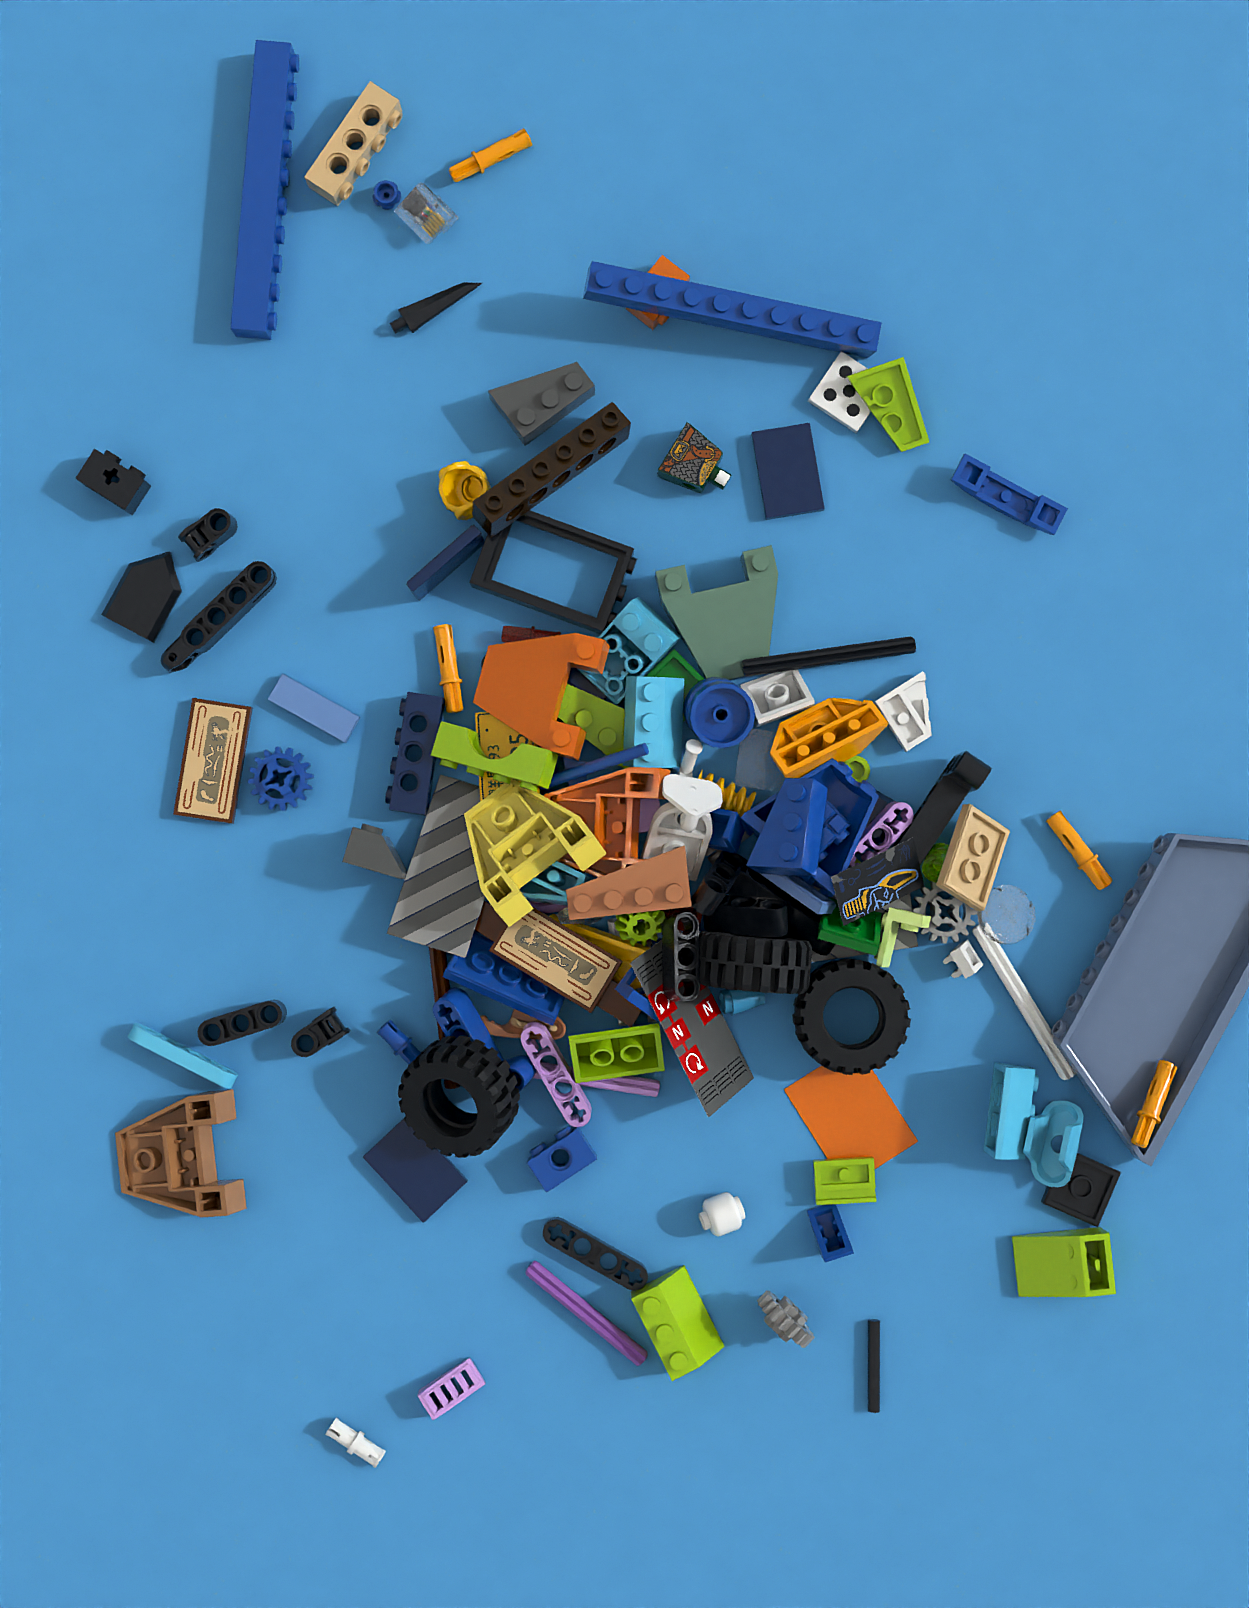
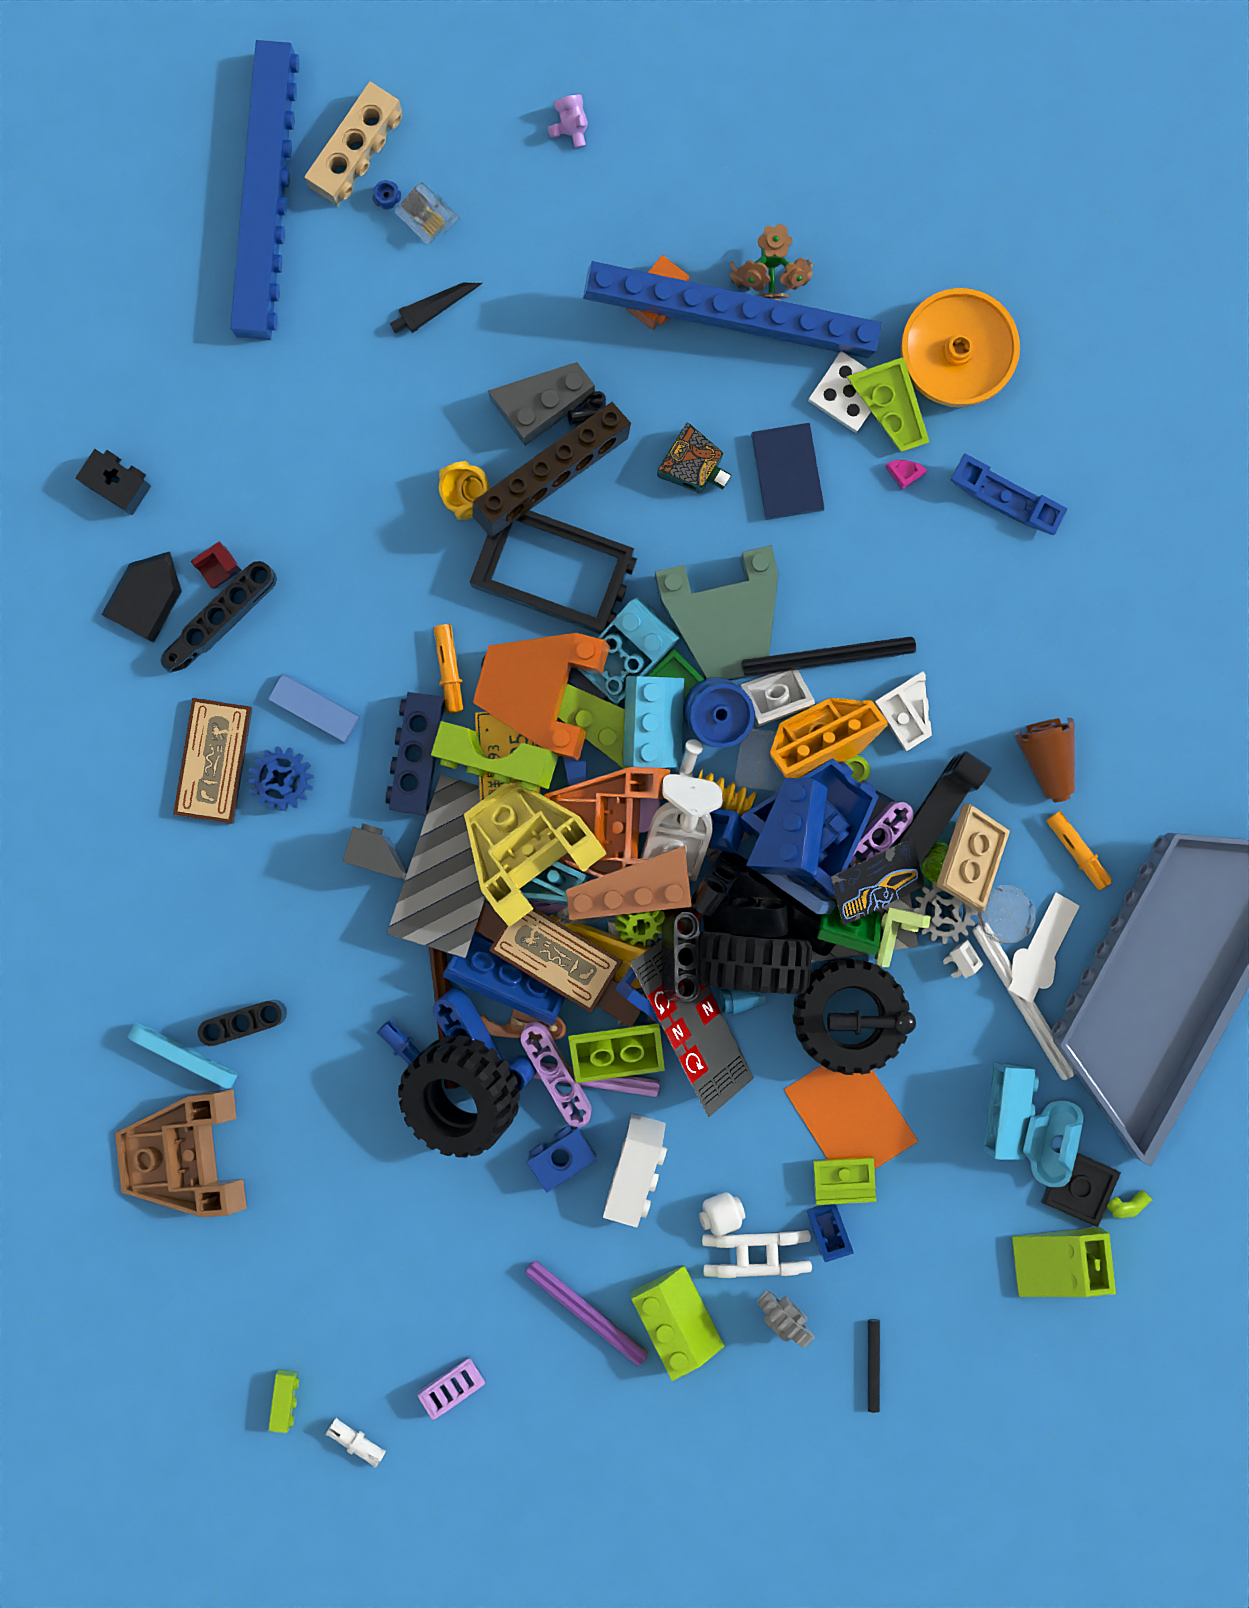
black piece [178,508,238,562] -> none
black piece [291,1006,351,1057] -> none
dark blue tile [363,1119,468,1223] -> none
dark blue tile [406,525,485,601] -> none
light orange axle [449,128,532,182] -> none
clear red axle [501,626,561,643] -> none
blue bar [540,743,649,790] -> none
black beam [543,1217,648,1291] -> none
light orange axle [1131,1060,1178,1148] -> none
none -> dark red panel [191,541,242,589]
none -> lime piece [268,1370,300,1433]
none -> lavender piece [548,94,588,148]
none -> black arm [568,391,606,425]
none -> white wedge [603,1113,667,1228]
none -> white piece [702,1230,812,1278]
none -> medium nougat plant [729,224,813,301]
none -> black pin [827,1010,916,1035]
none -> dark pink tile [885,460,927,490]
none -> light orange dish [900,288,1020,407]
none -> white sticker [1007,893,1080,1003]
none -> dark orange cone [1014,718,1075,803]
none -> lime arm [1107,1189,1152,1219]

